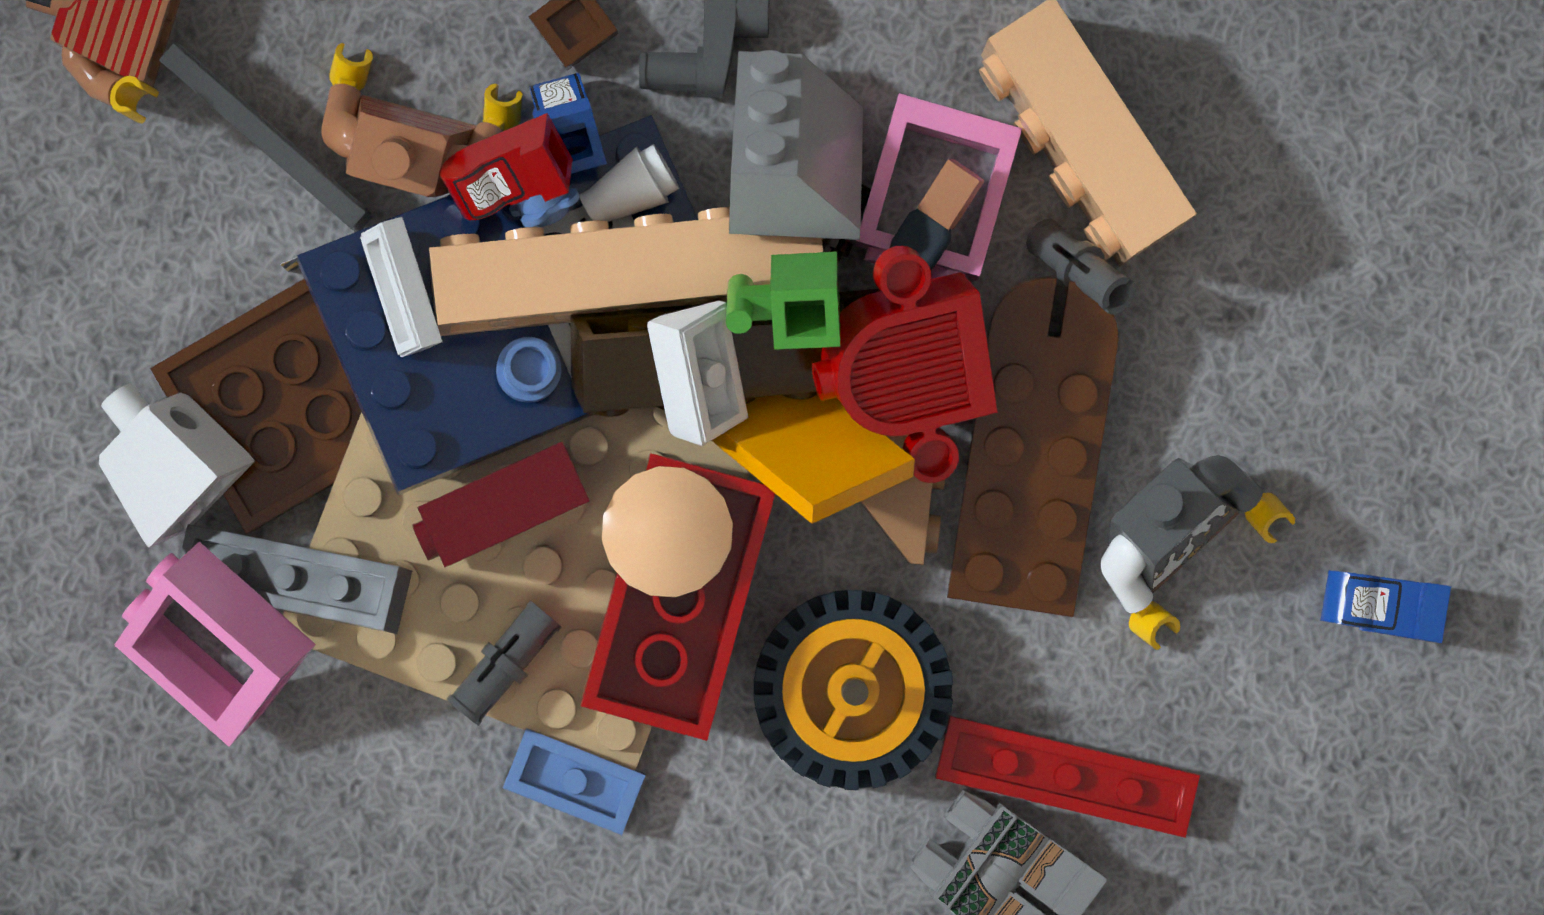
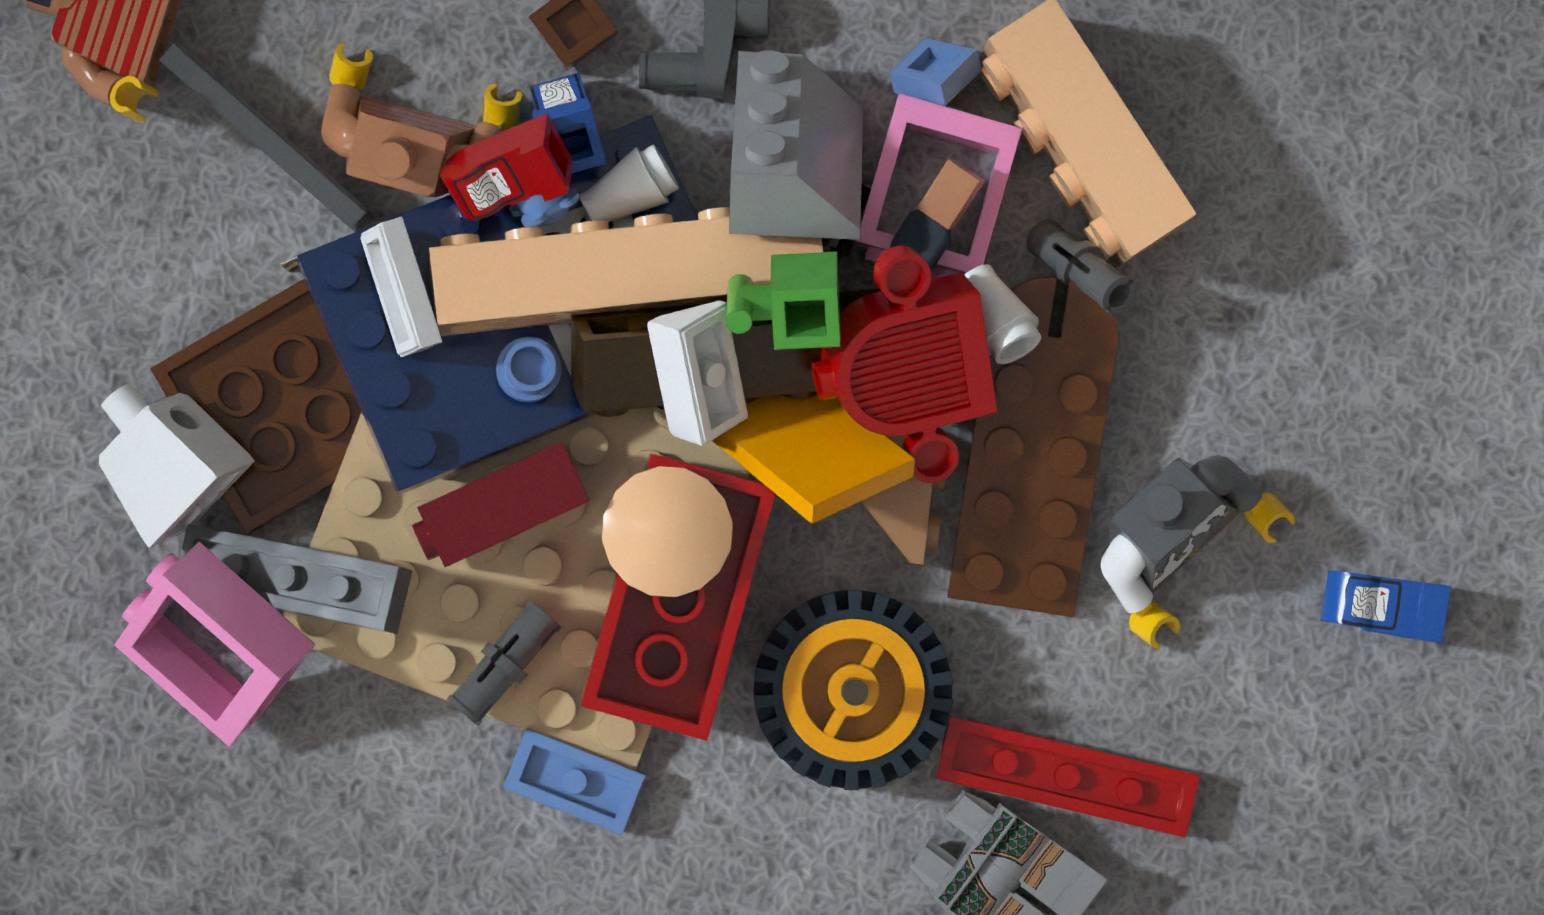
none -> medium blue plate [890,38,981,106]
none -> white cone [964,264,1041,364]

